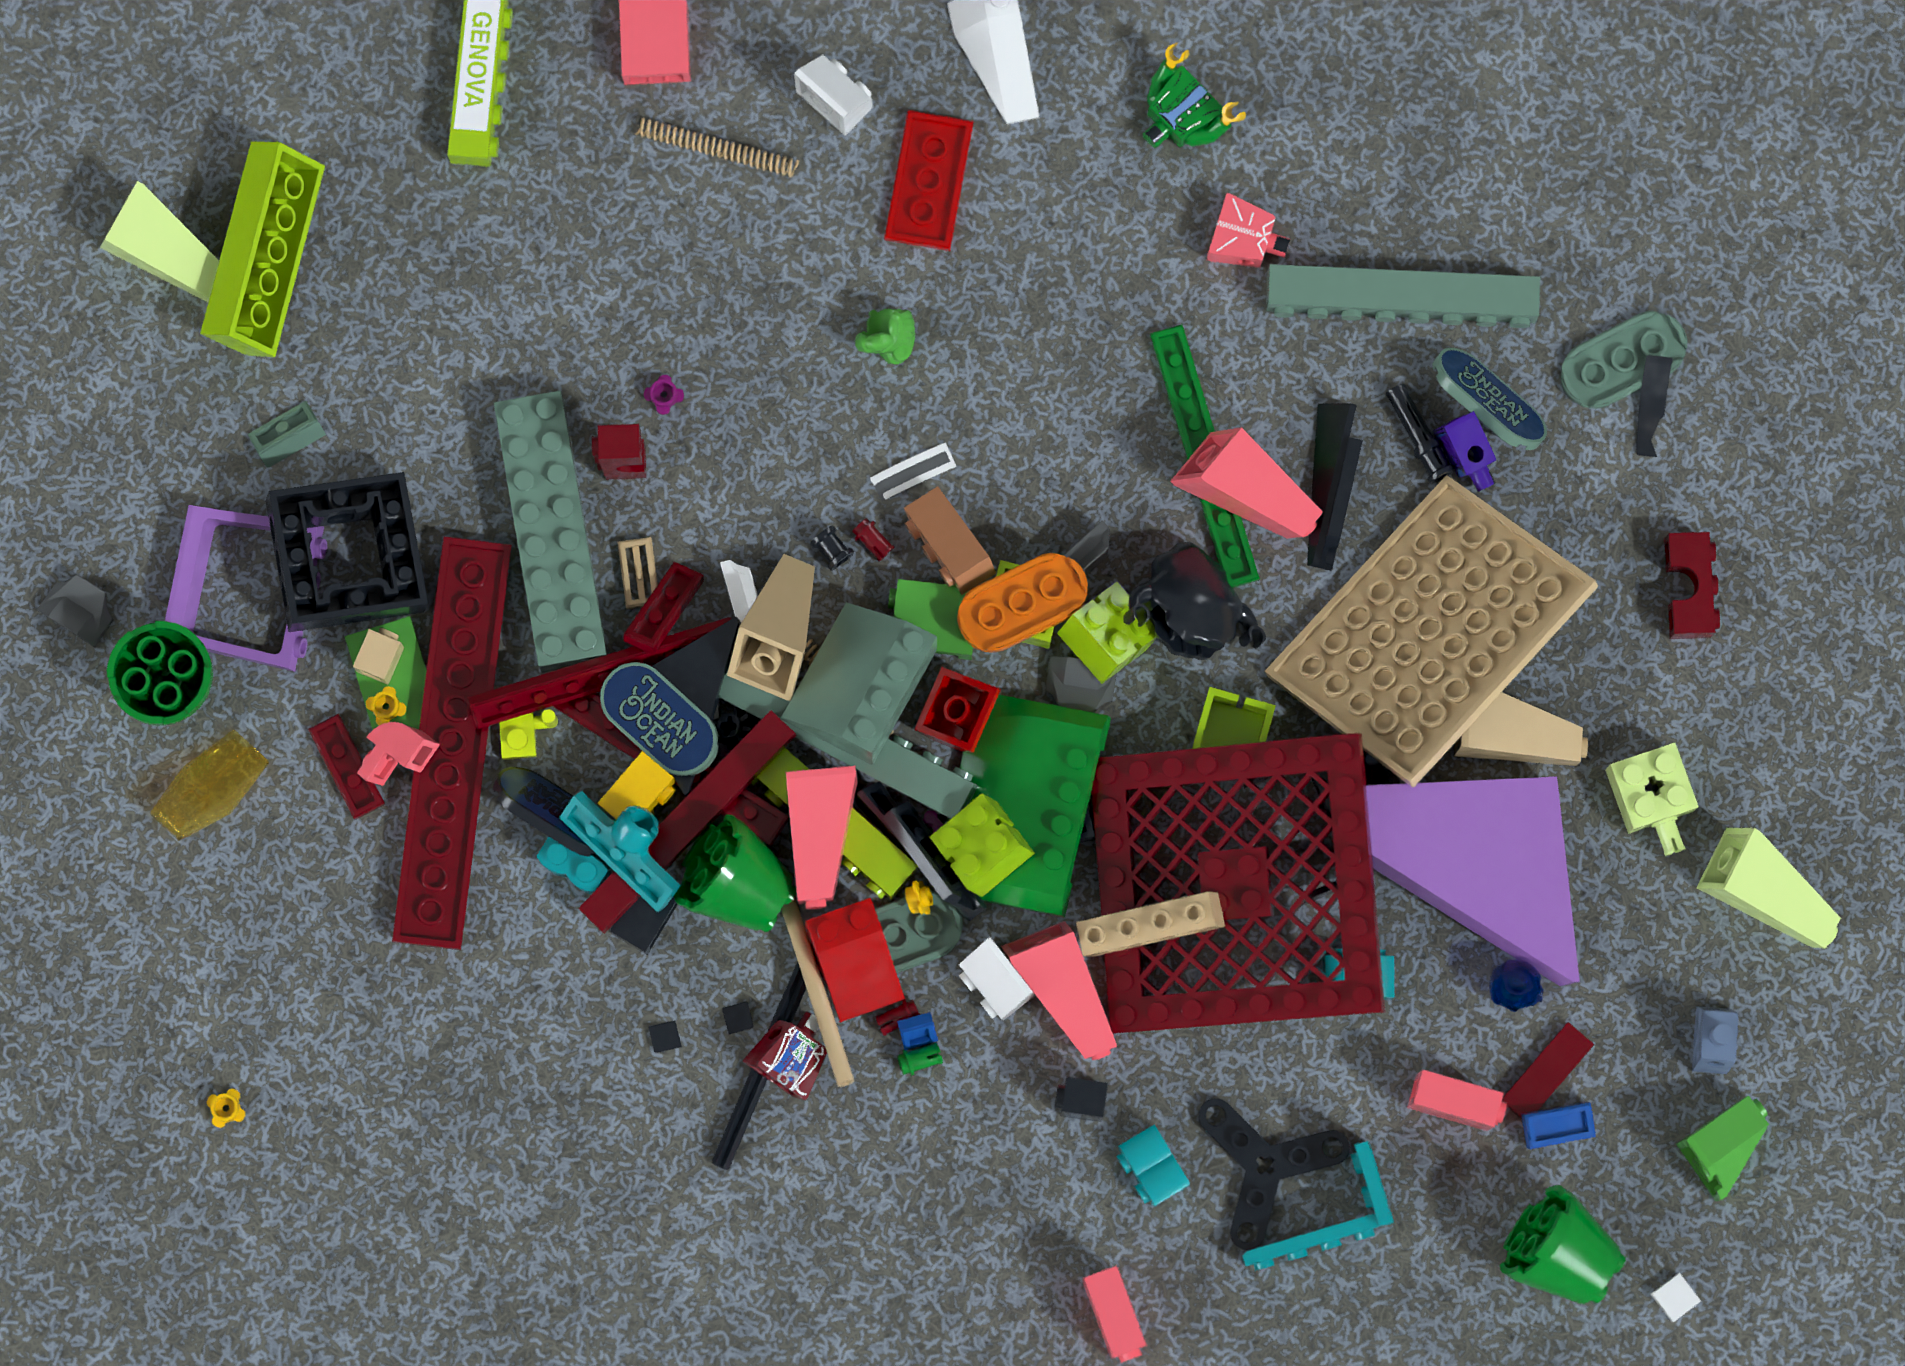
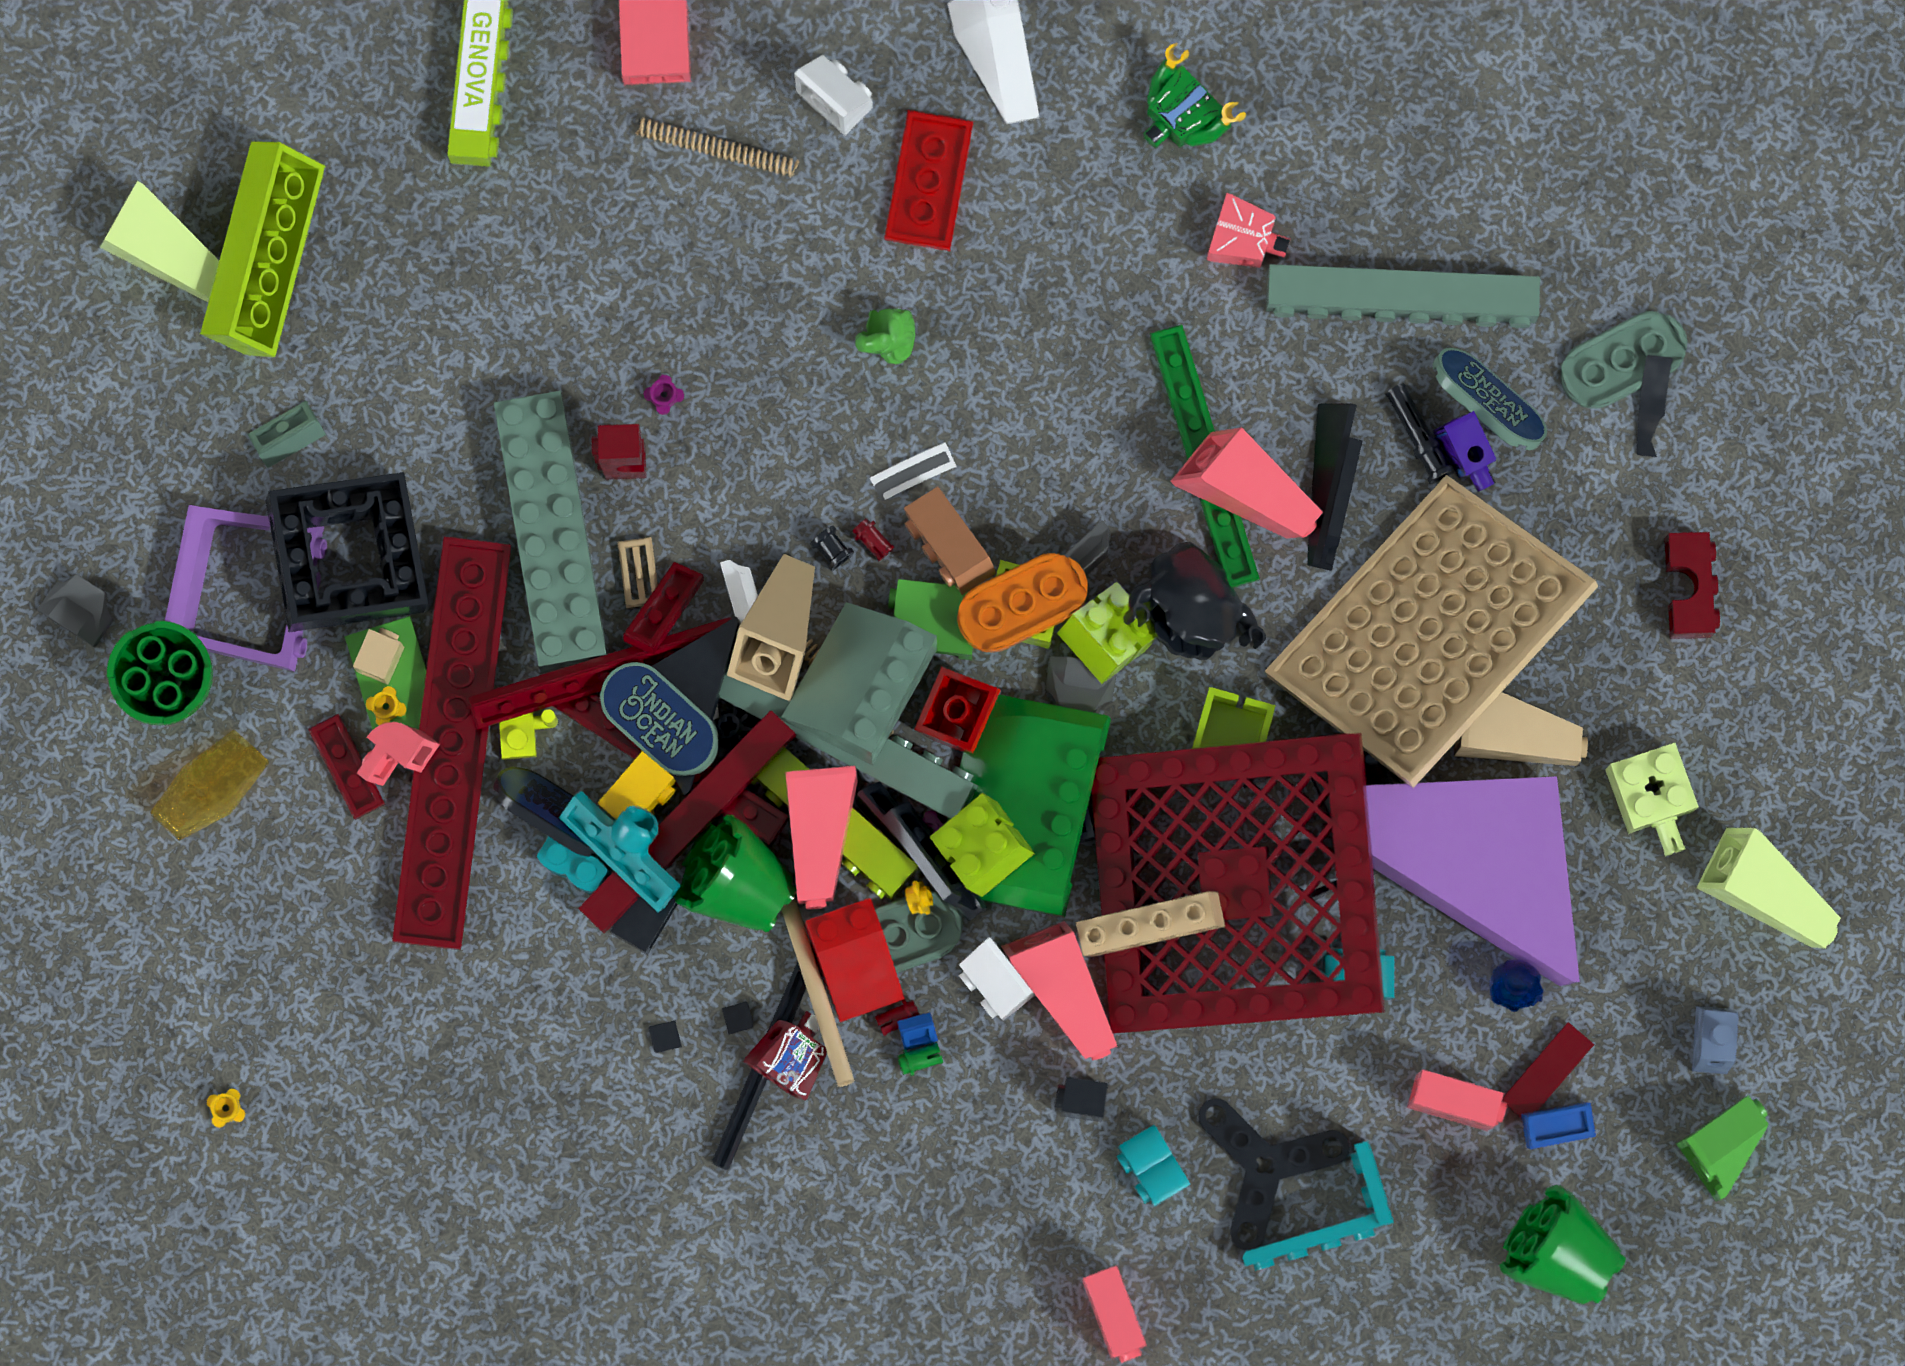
white tile [1651,1273,1701,1322] -> none

